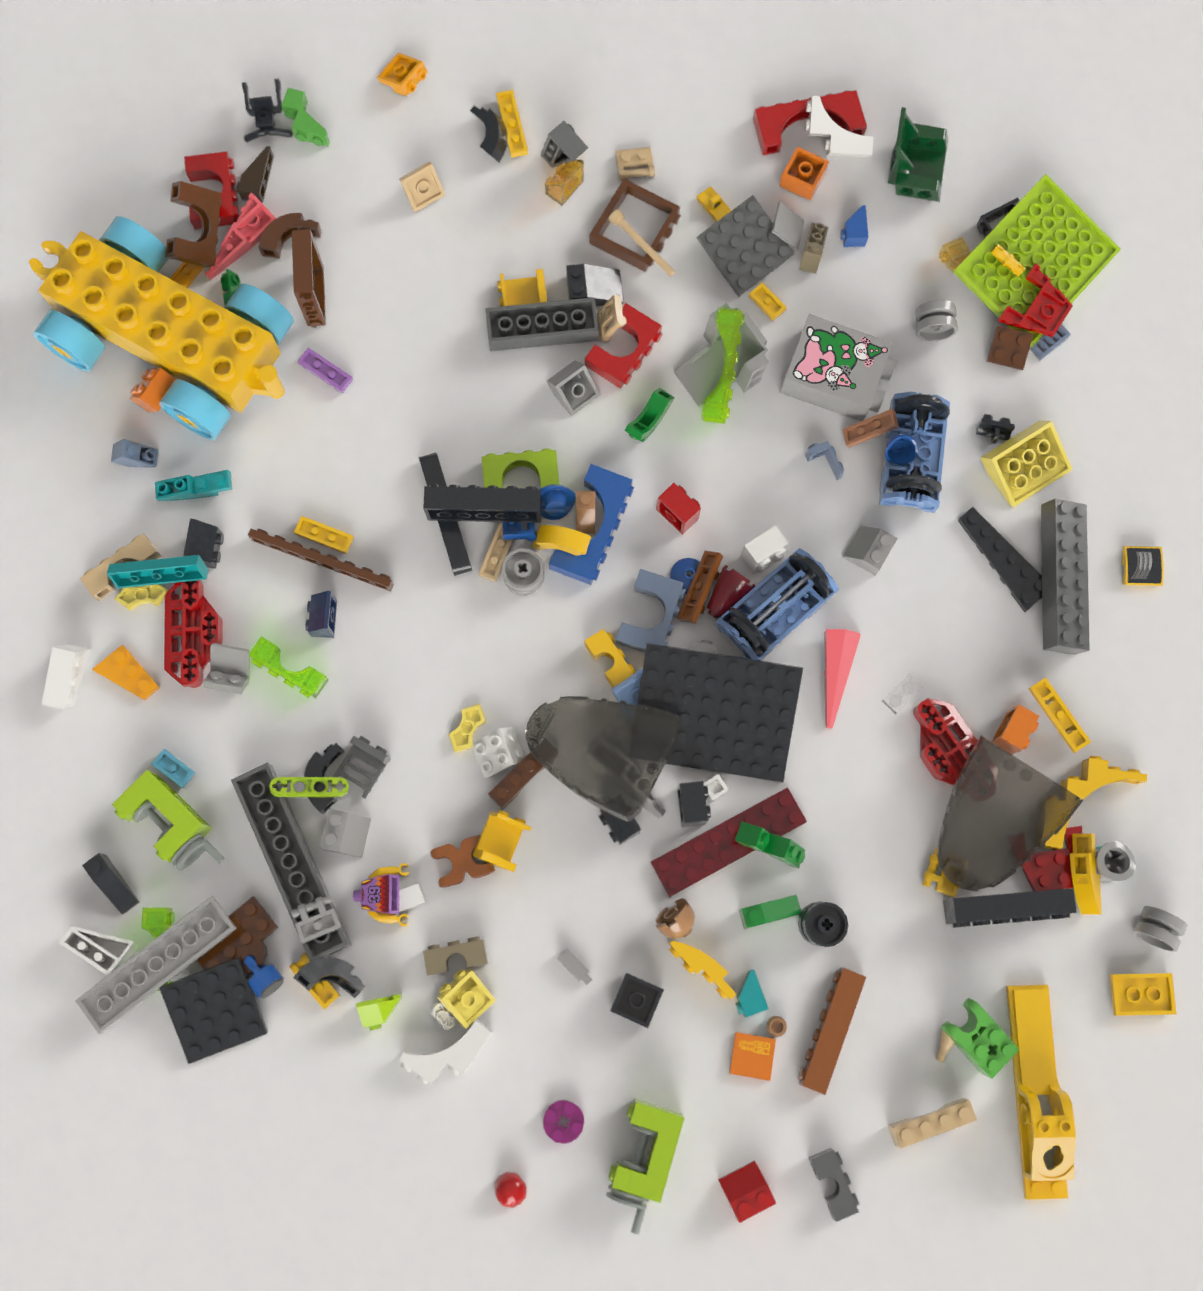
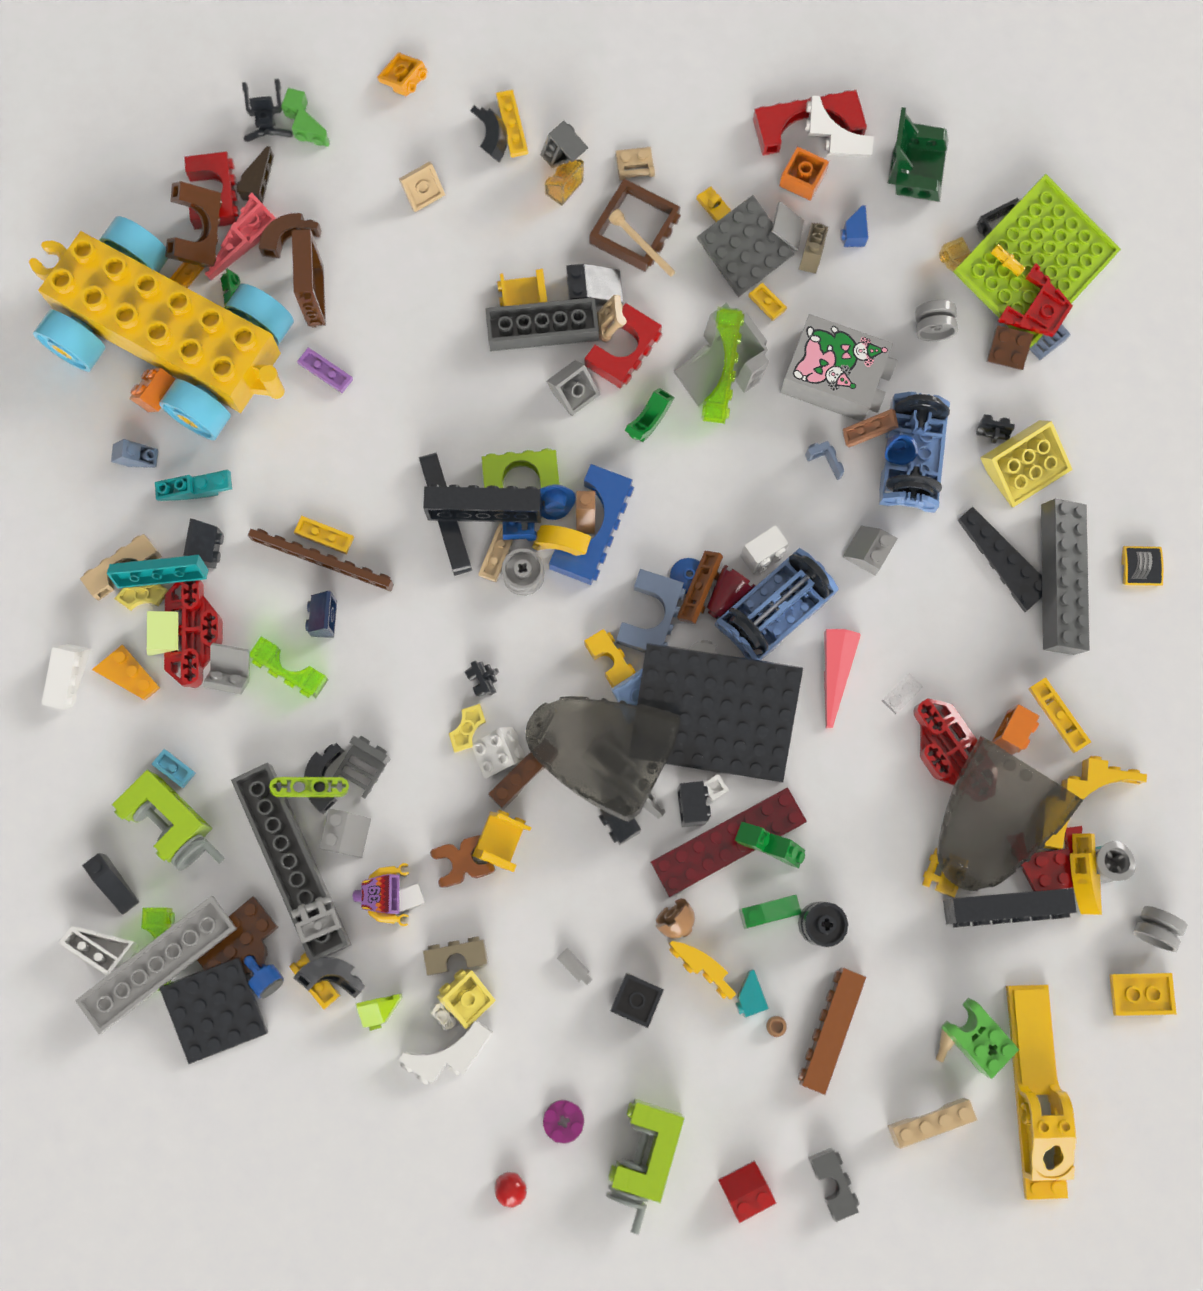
red brick [656,483,701,535] -> none
orange tile [729,1032,776,1081] -> none
none -> yellowish green slope [147,611,178,656]
none -> black hips [465,661,499,697]

